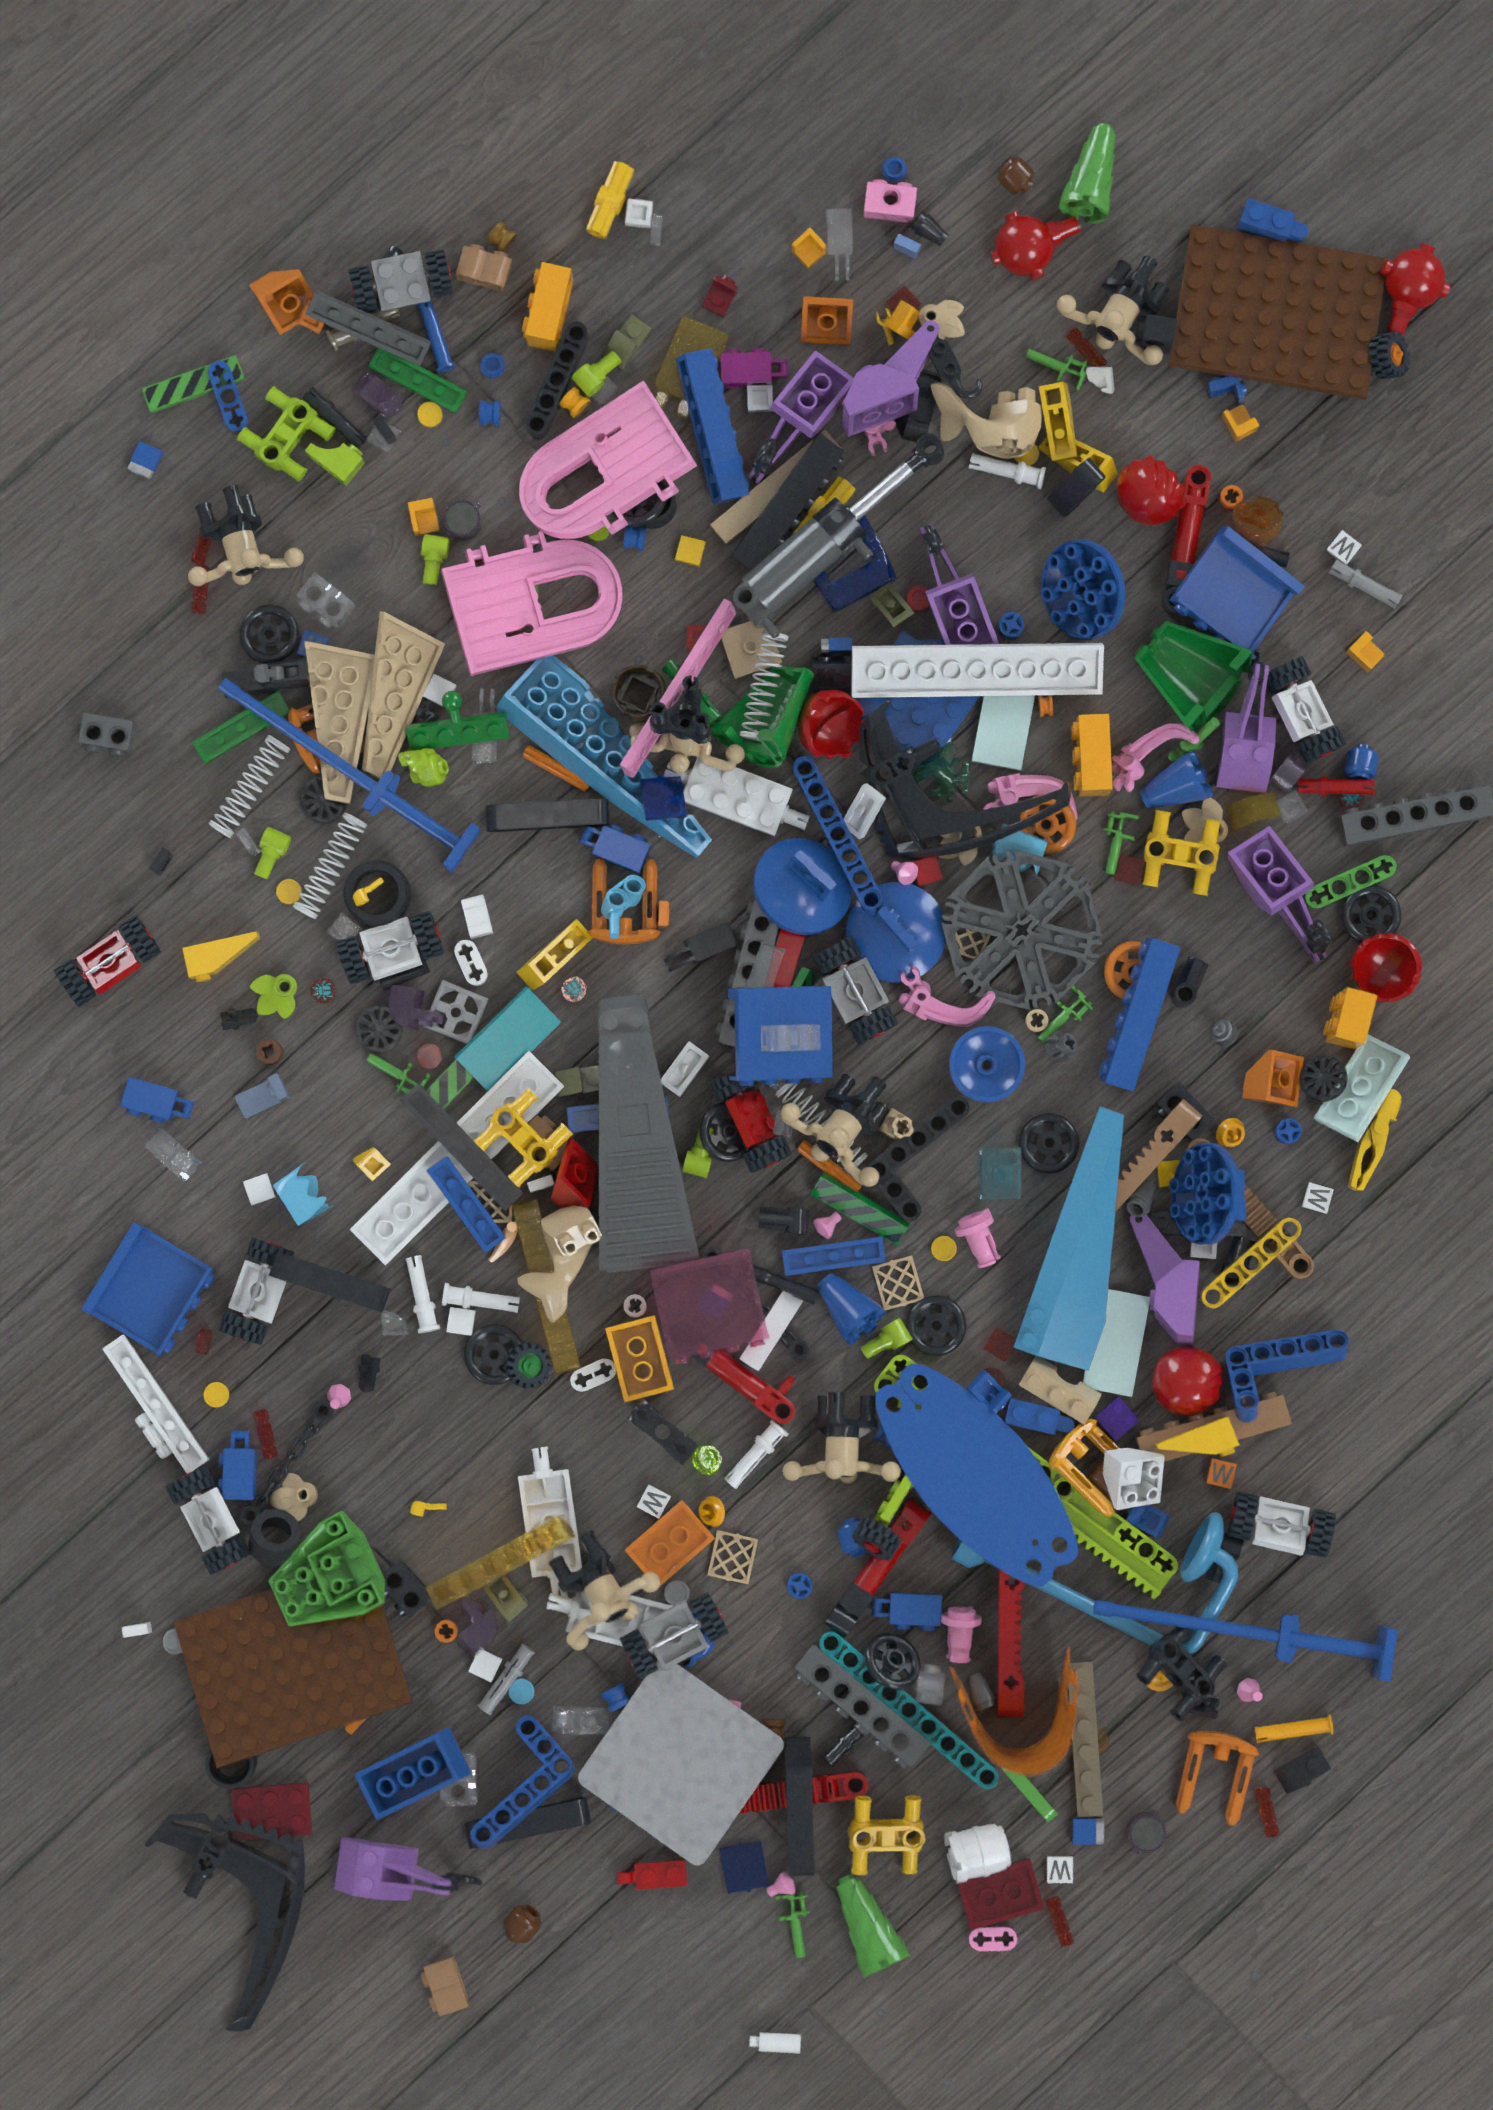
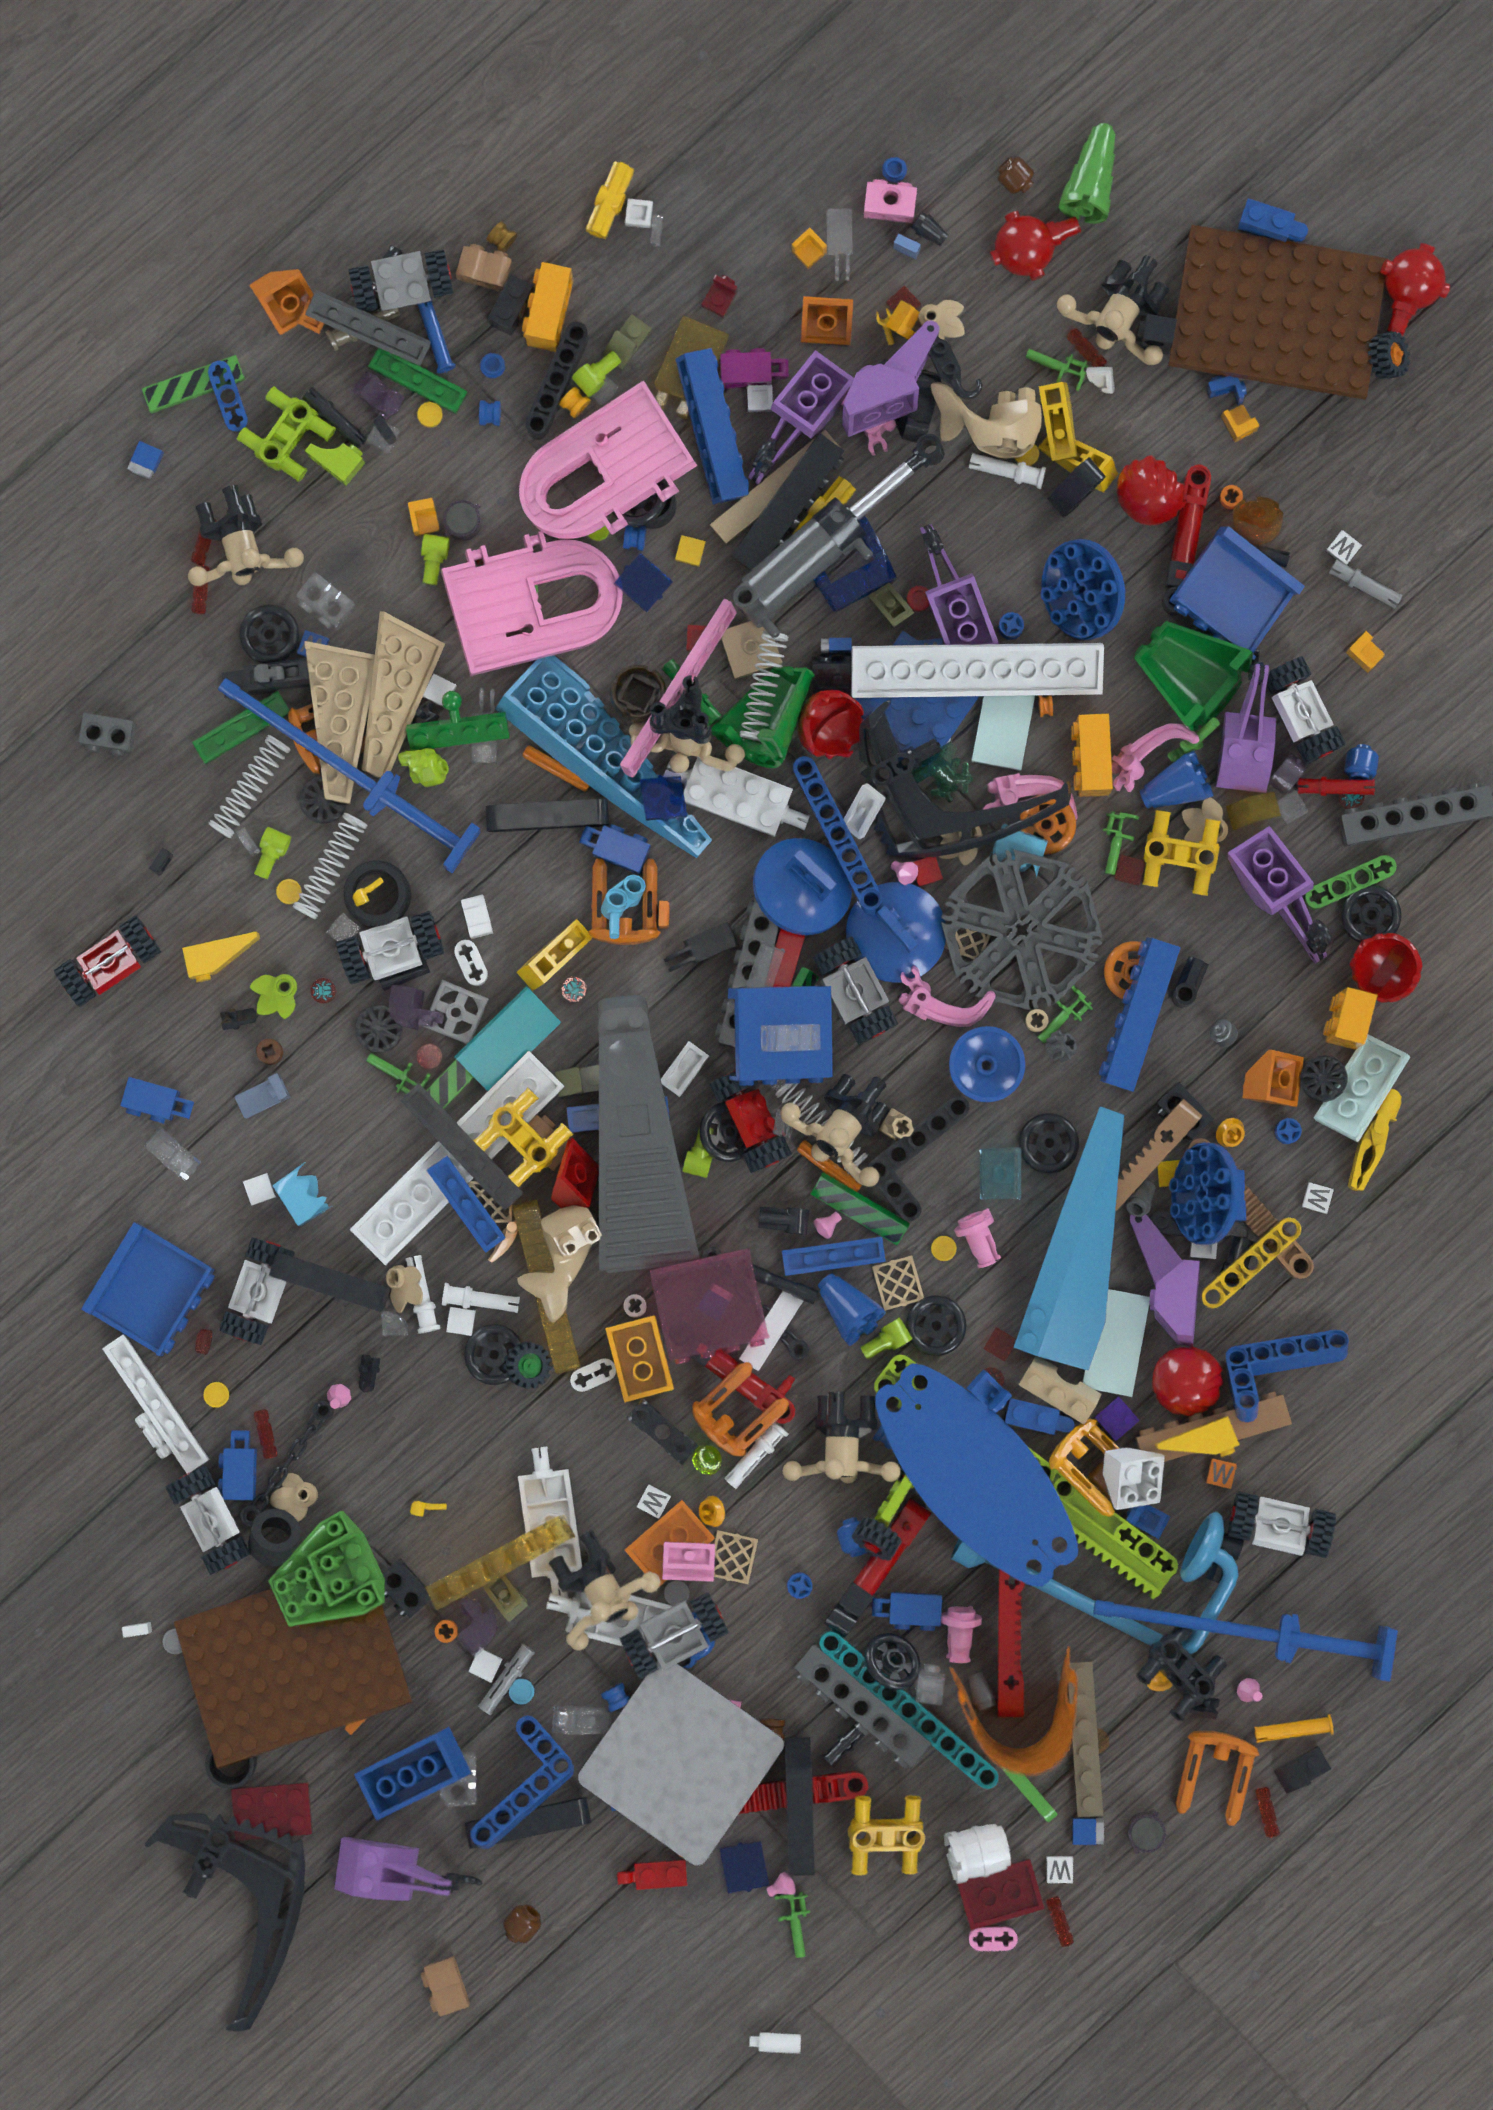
yellow slope [352,1147,391,1181] -> none
white tile [527,1175,555,1193] -> none
bright green cone [837,1874,910,1978] -> none
none -> tan plate [386,1265,423,1313]
none -> black brick [488,274,535,336]
none -> clear blue piece [614,553,673,613]
none -> bright pink plate [663,1542,715,1582]
none -> orange piece [692,1362,789,1456]

